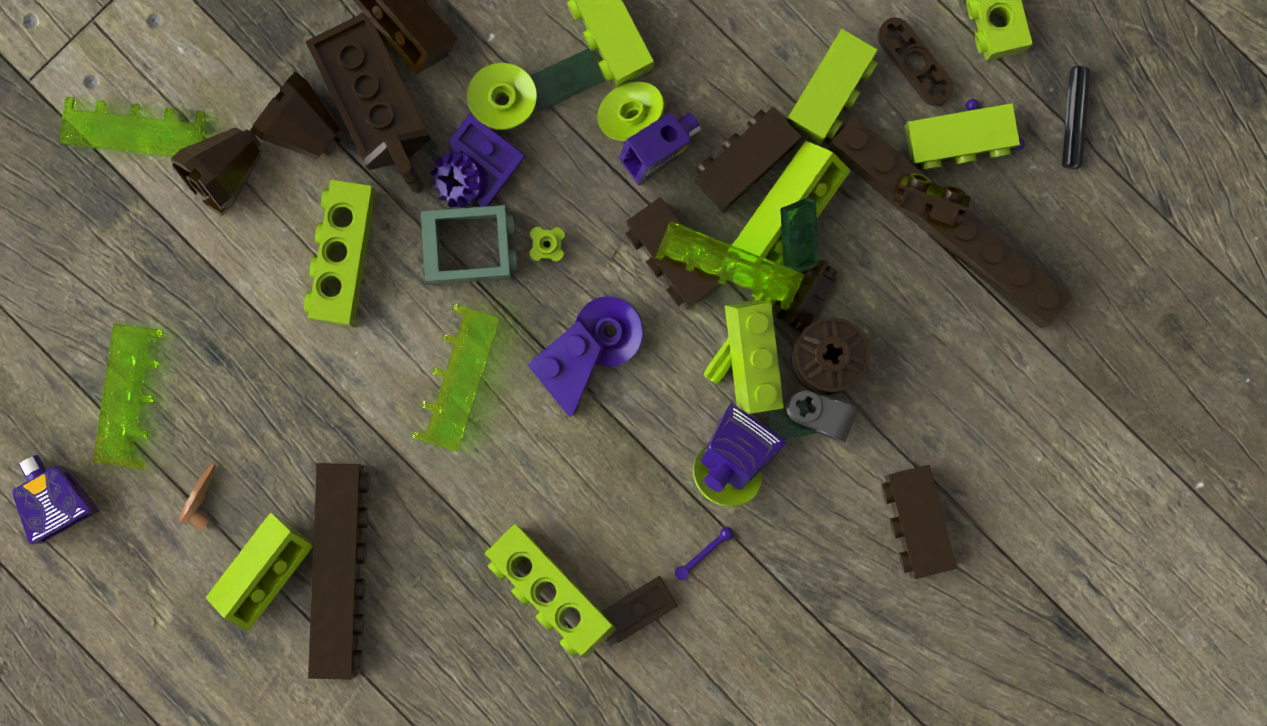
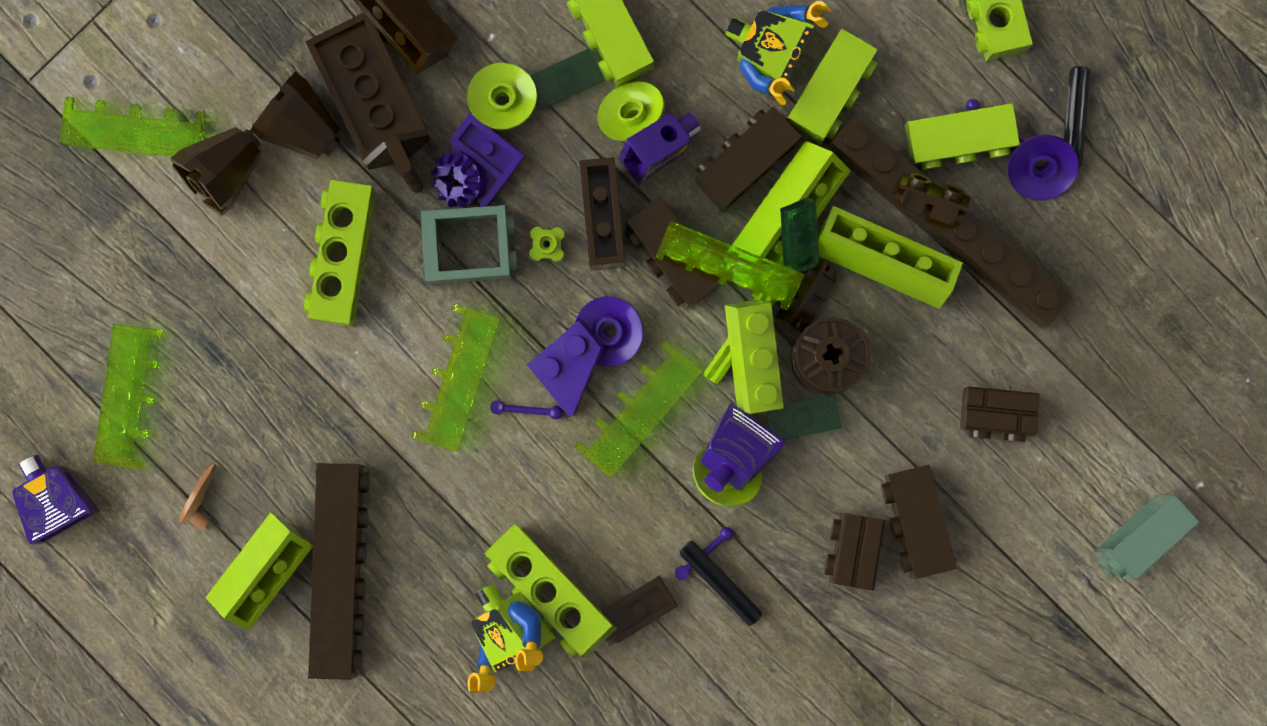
dark grey piece [786,391,858,443] -> none
dark brown beam [878,17,954,106] -> none
none -> torso [467,583,555,693]
none -> dark purple hinge [490,400,563,420]
none -> clear neon green hinge [573,340,702,479]
none -> dark brown brick [579,157,625,271]
none -> black axle [679,540,762,626]
none -> torso [725,1,832,105]
none -> lime brick [811,206,963,309]
none -> dark brown brick [824,513,886,591]
none -> dark brown brick [960,386,1040,443]
none -> dark purple dish [1007,135,1079,200]
none -> sand green window [1094,495,1199,580]

